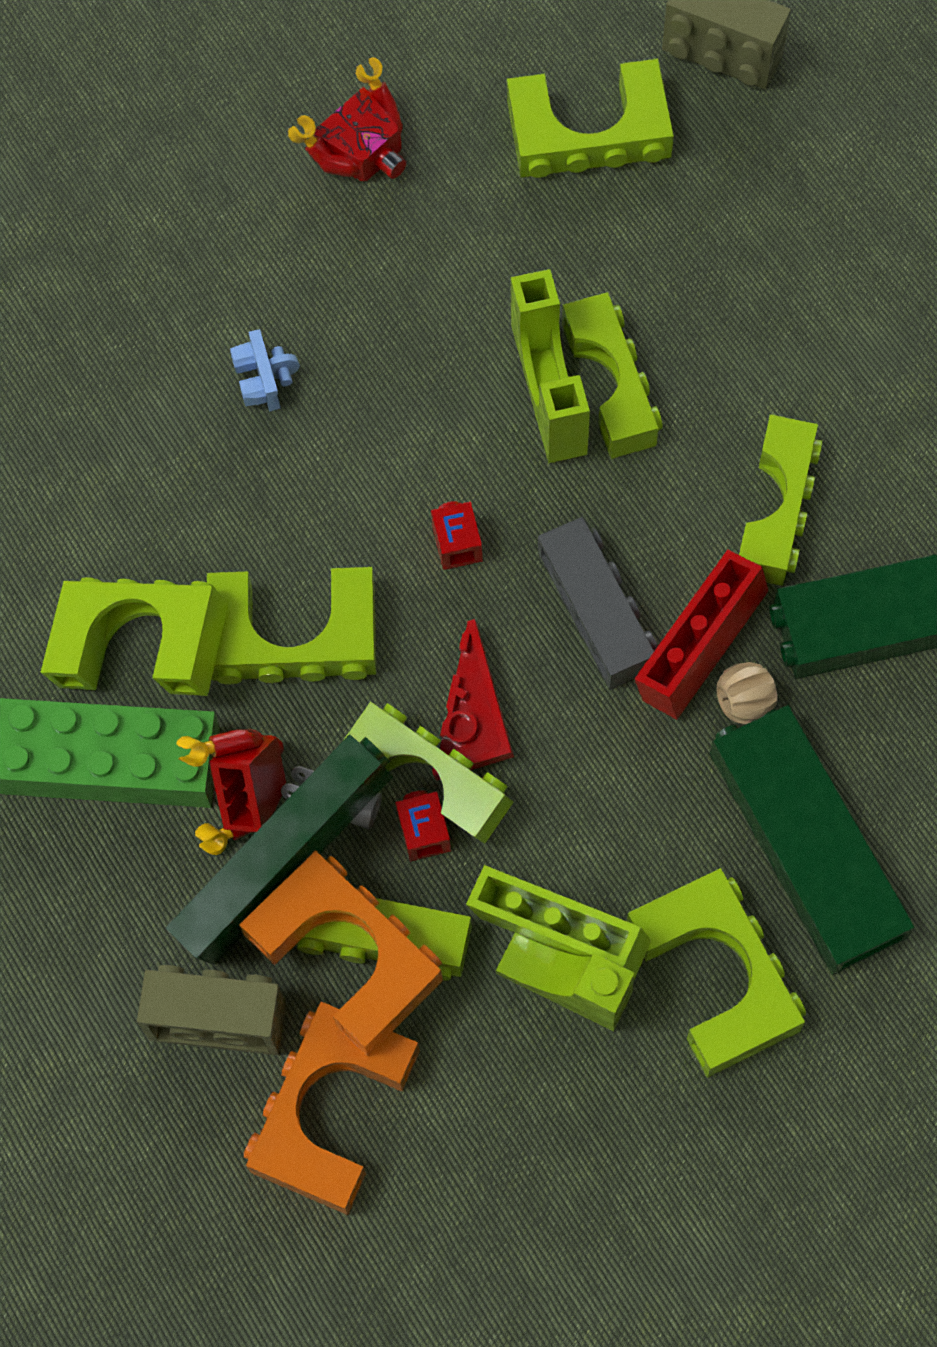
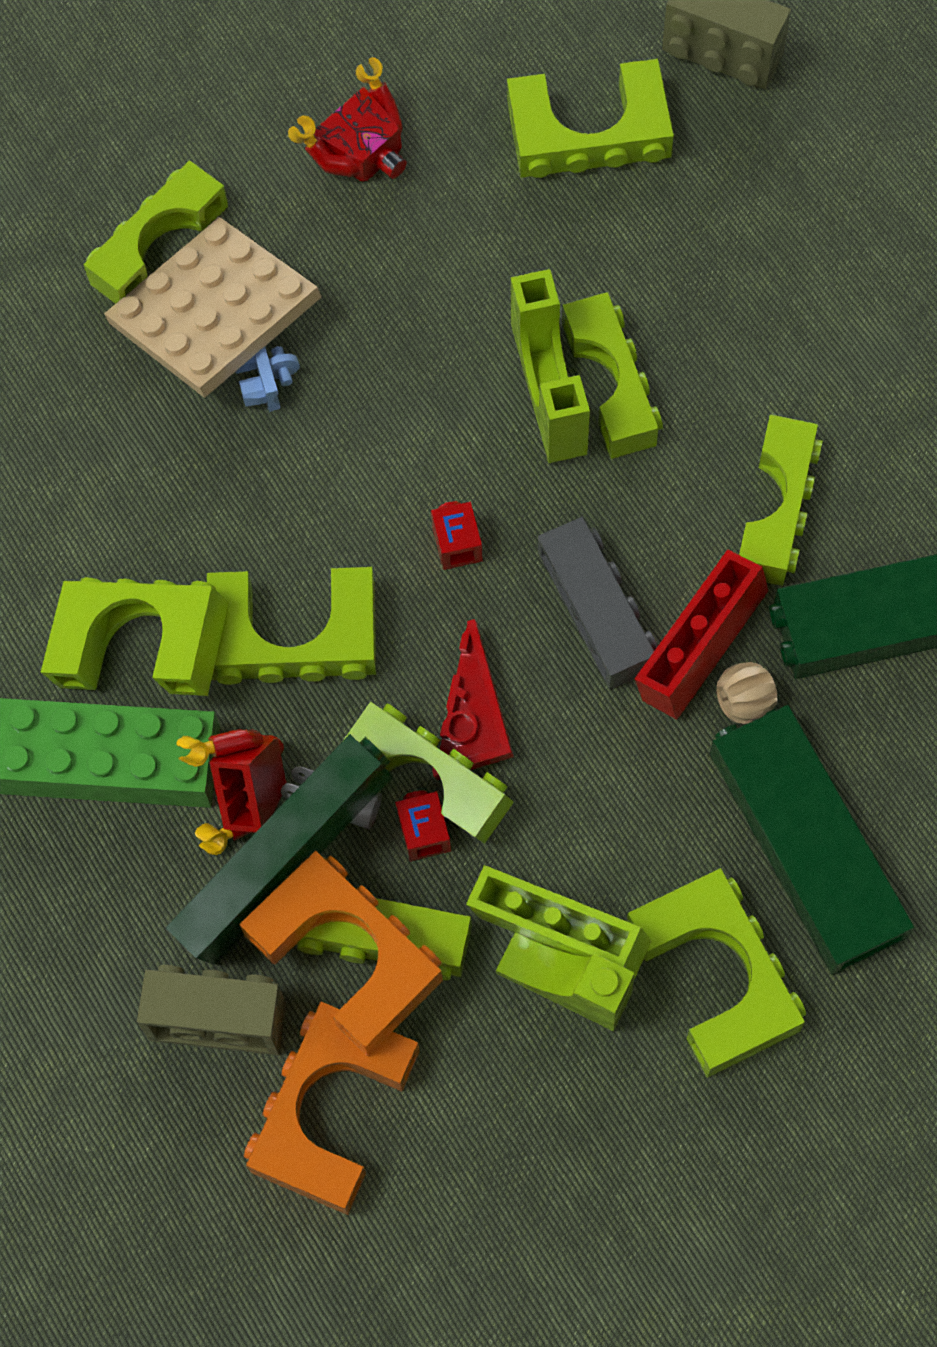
none -> lime arch [83,160,228,304]
none -> tan plate [104,217,322,398]

